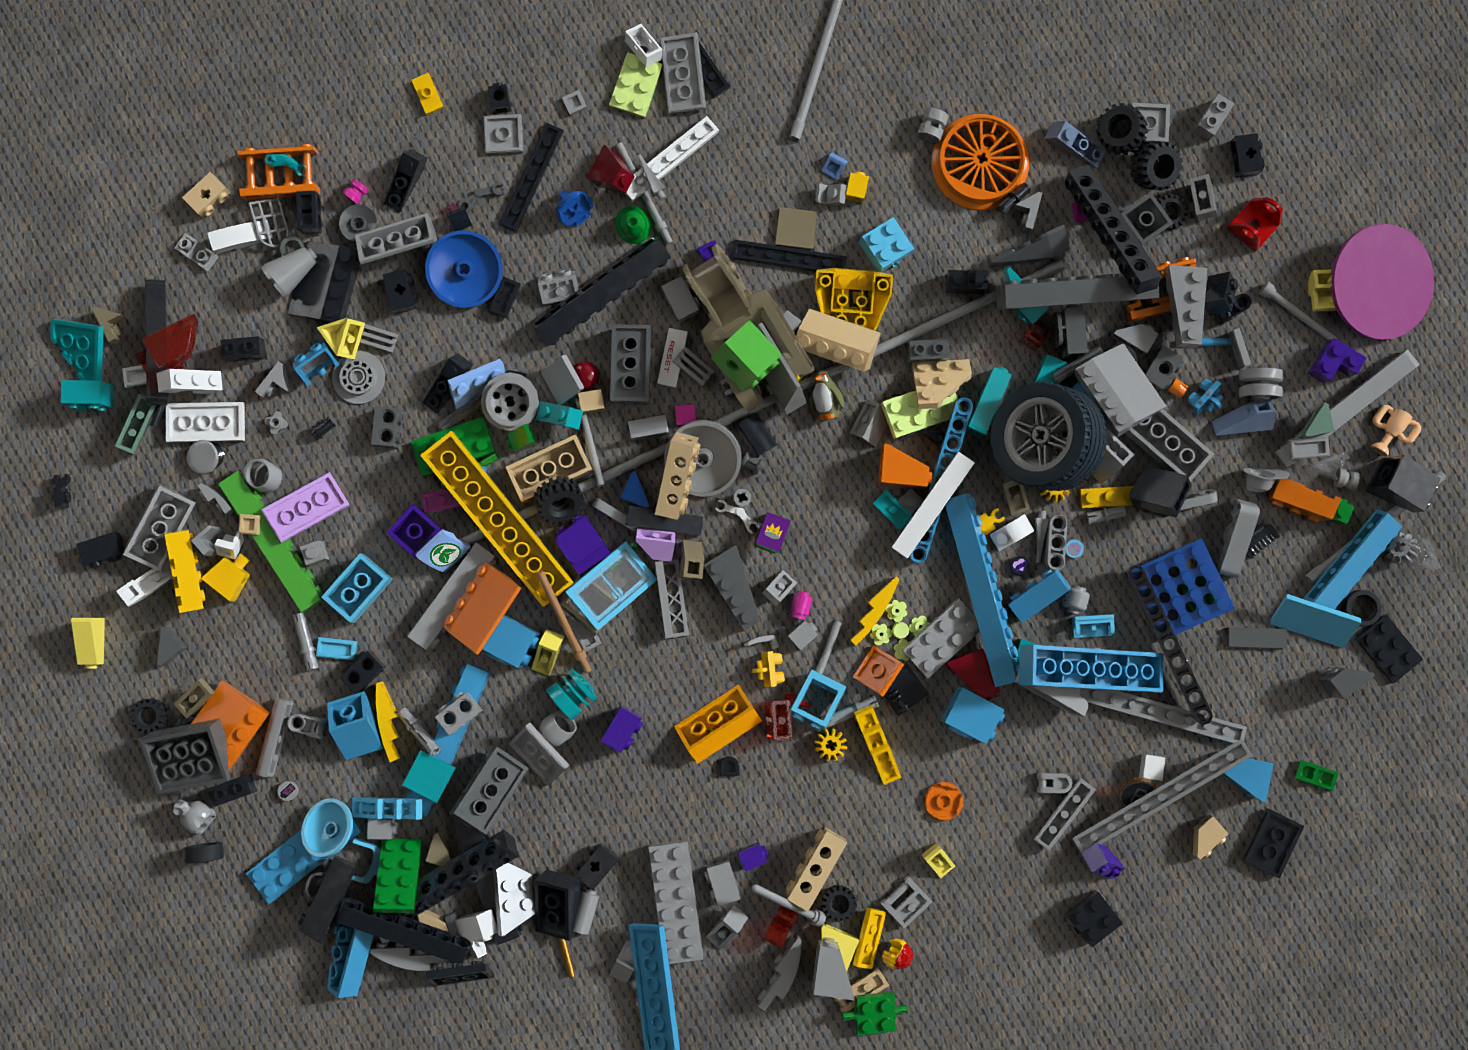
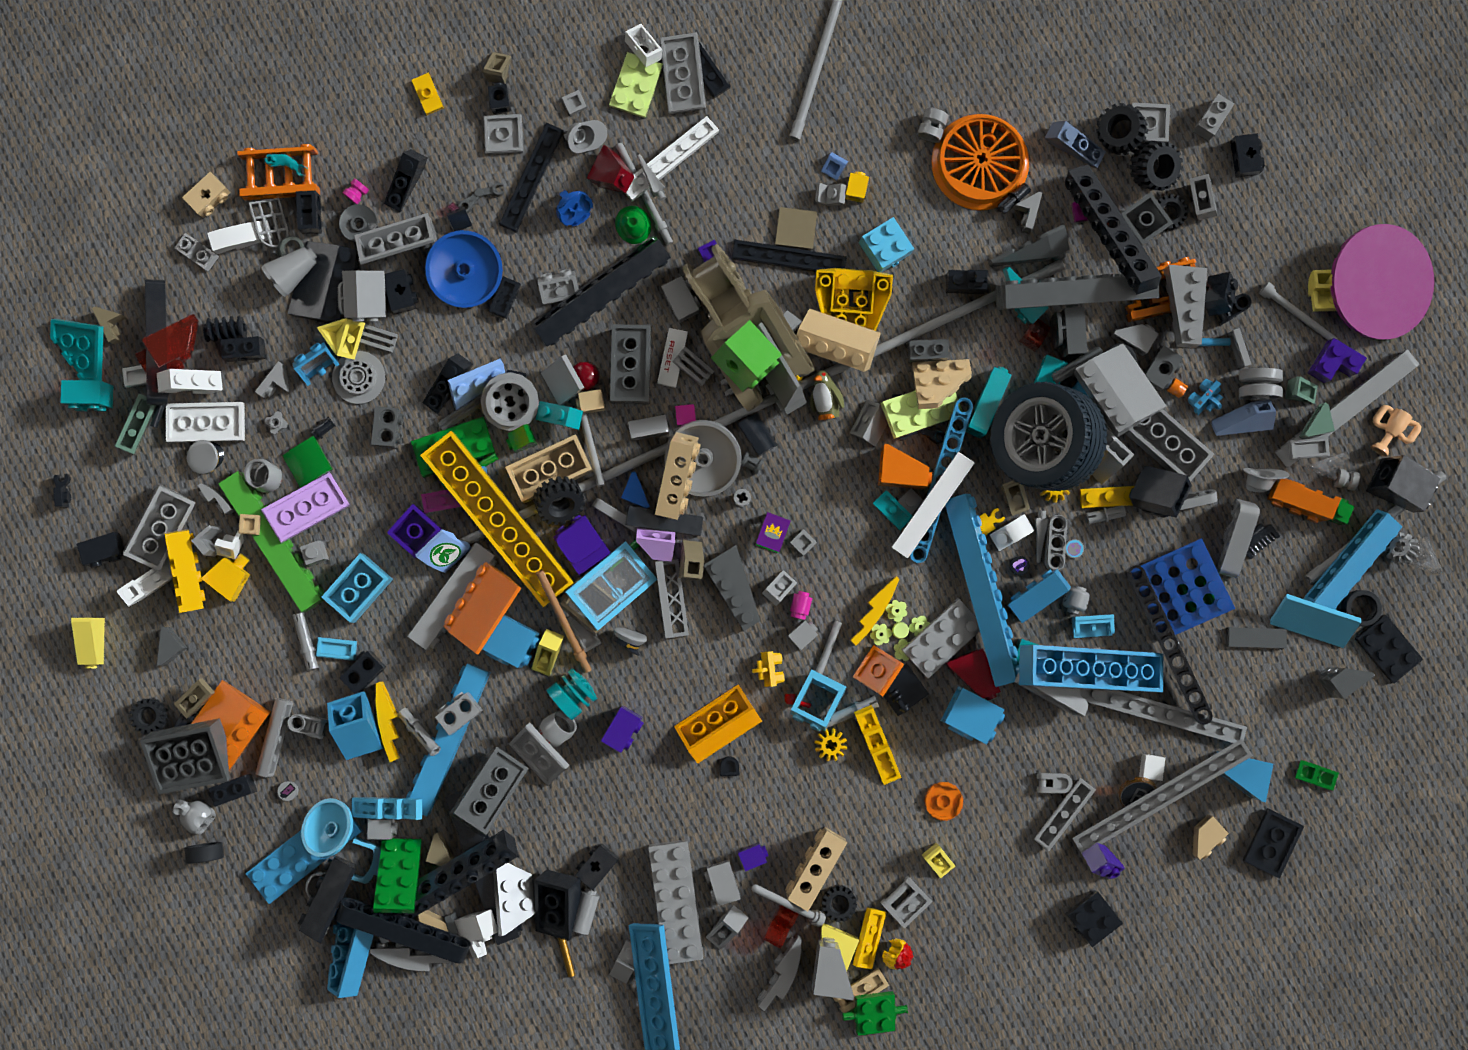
teal tile [402,750,456,803] -> none
black plate [426,961,493,986] -> none
white piece [715,500,759,534] -> none
light grey piece [744,635,779,650] -> none
clear red brick [764,698,793,741] -> none
red hose [1226,197,1283,252] -> none
none -> black piece [203,315,247,342]
none -> green slope [283,436,333,488]
none -> light grey brick [338,271,386,322]
none -> dark tan slope [483,52,511,84]
none -> light grey piece [564,120,607,153]
none -> light grey piece [612,627,647,656]
none -> light grey tile [790,529,817,556]
none -> sand green slope [1285,376,1318,404]

